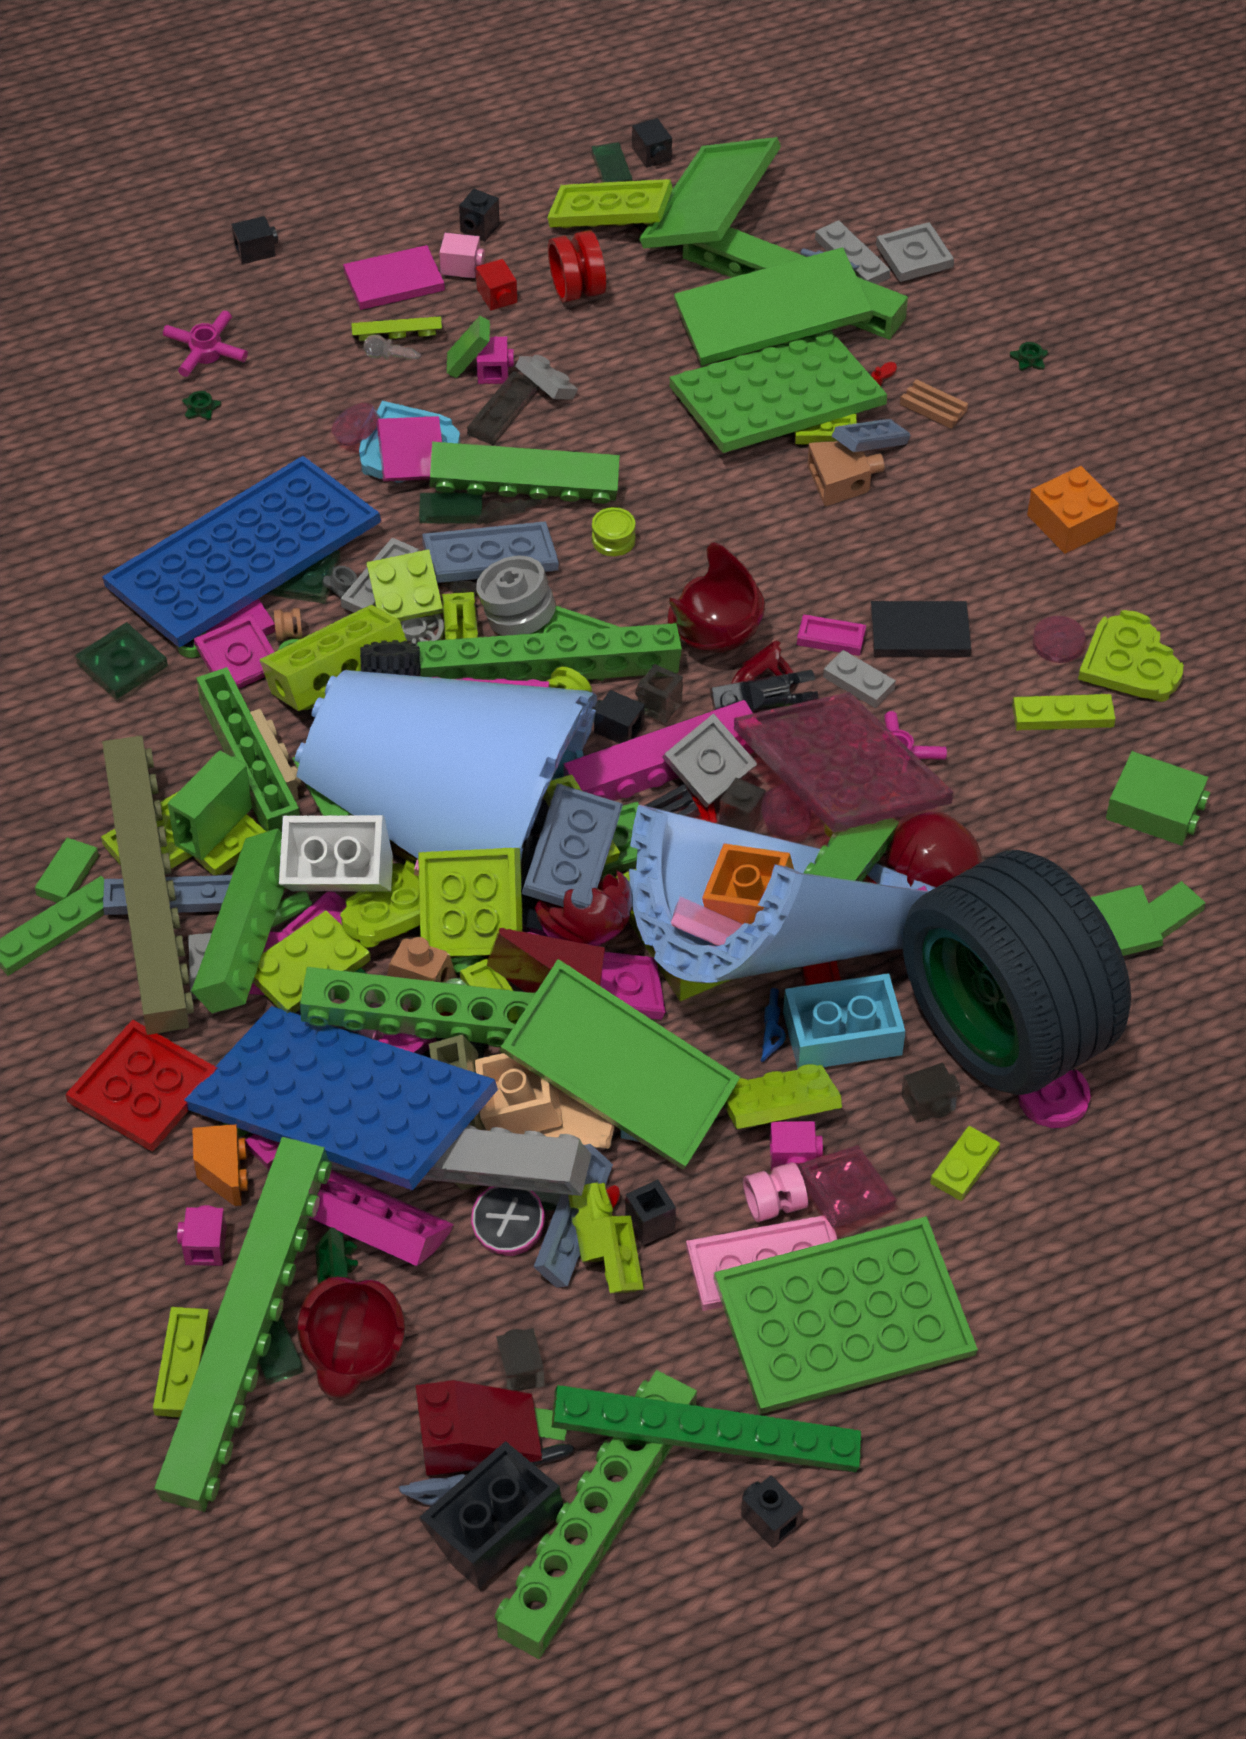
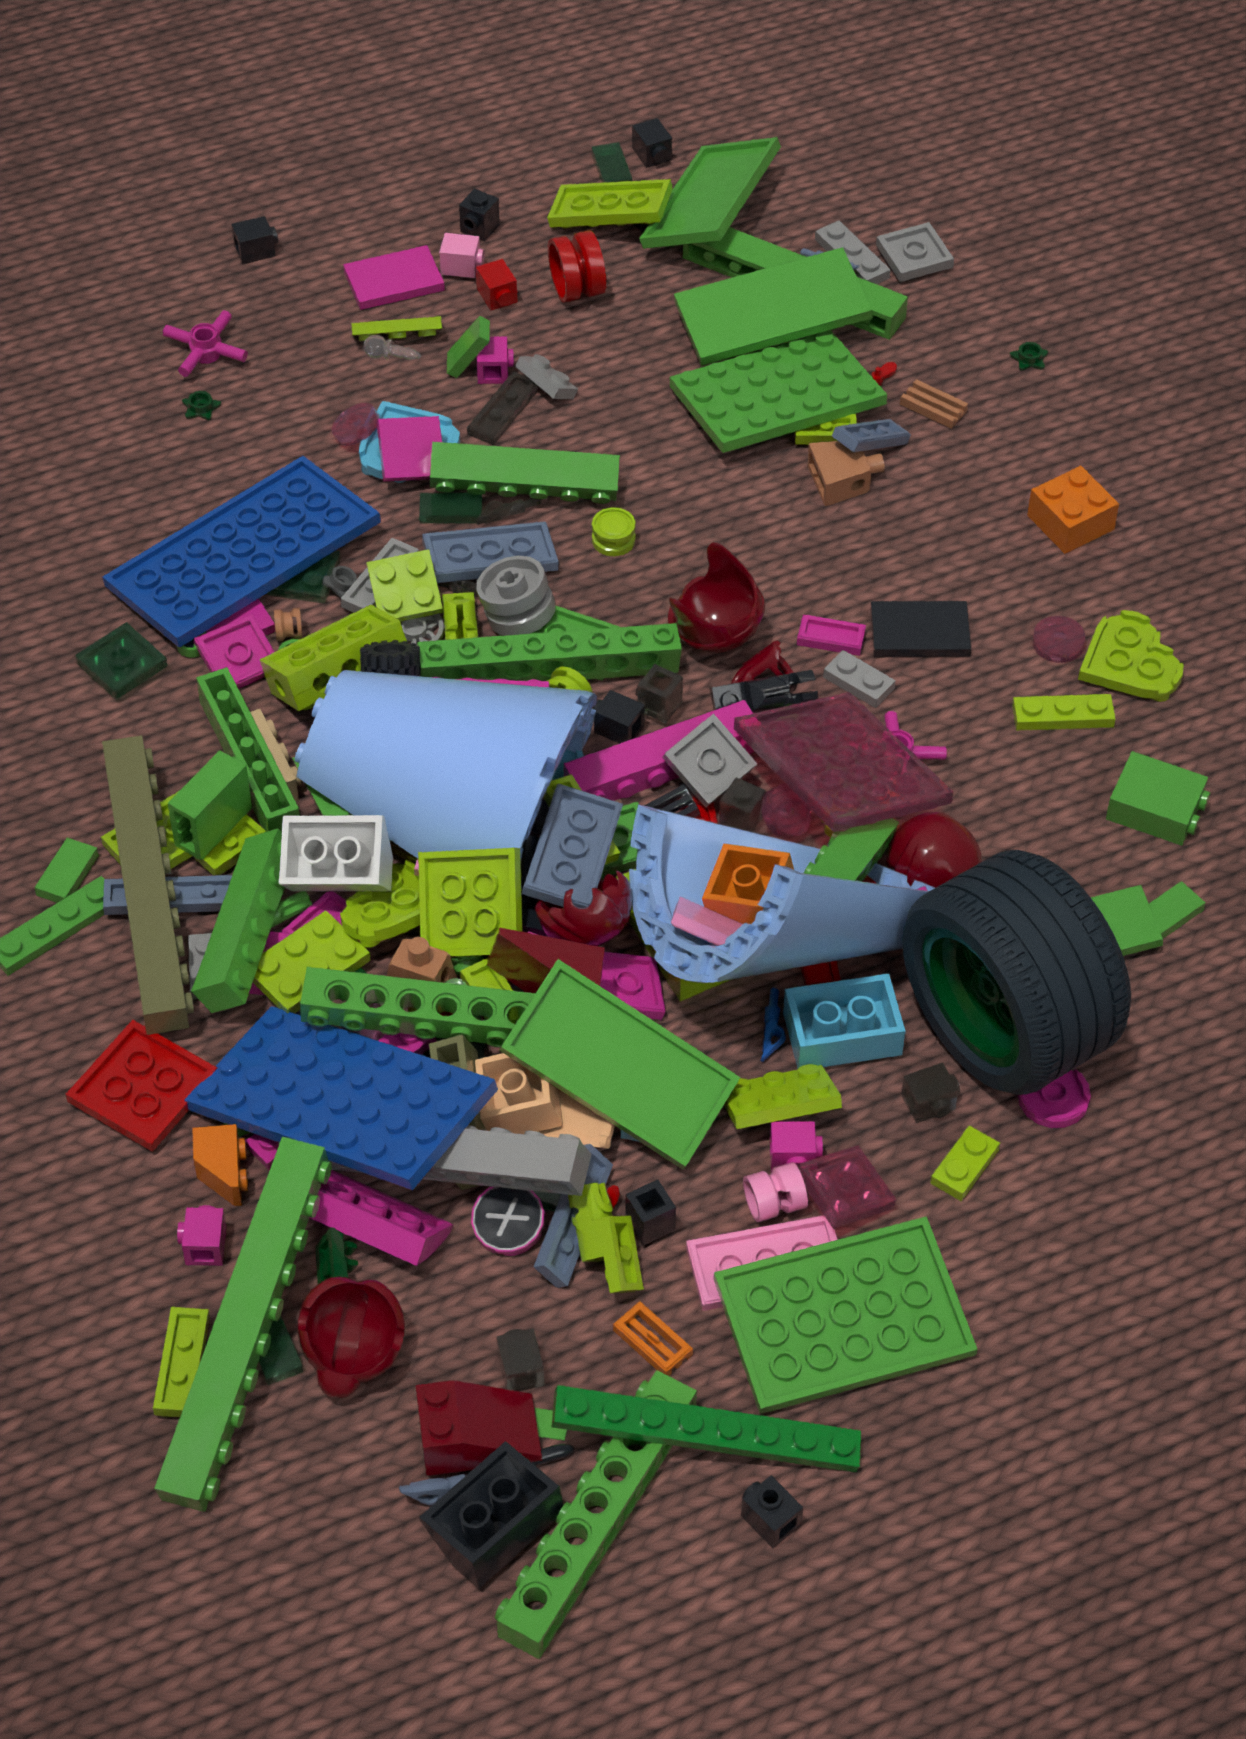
none -> orange tile [613,1301,693,1376]

